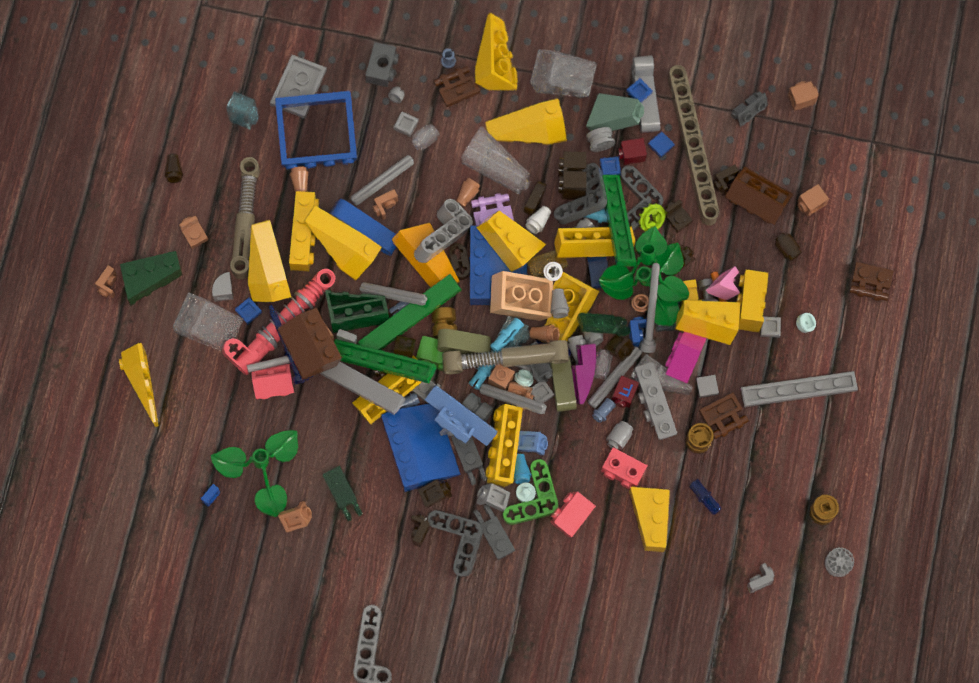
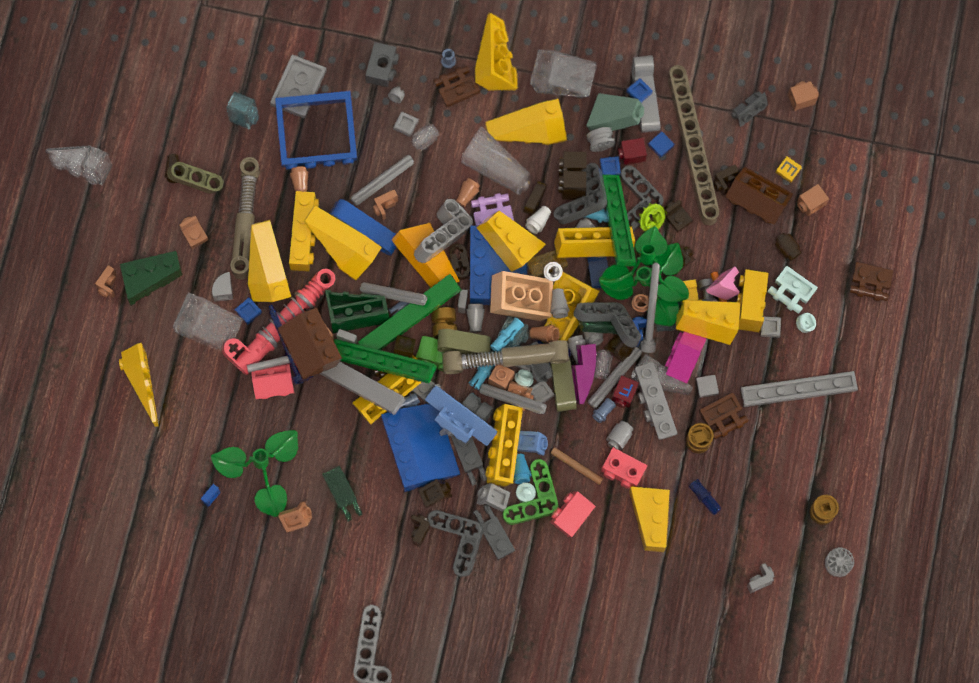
none -> clear slope [46,146,112,185]
none -> olive beam [167,162,224,194]
none -> light grey tile [458,289,468,314]
none -> light grey cone [466,304,485,332]
none -> medium nougat bar [550,447,603,485]
none -> dark grey beam [574,302,641,347]
none -> light aqua plate [768,266,818,314]
none -> yellow tile [775,157,802,183]

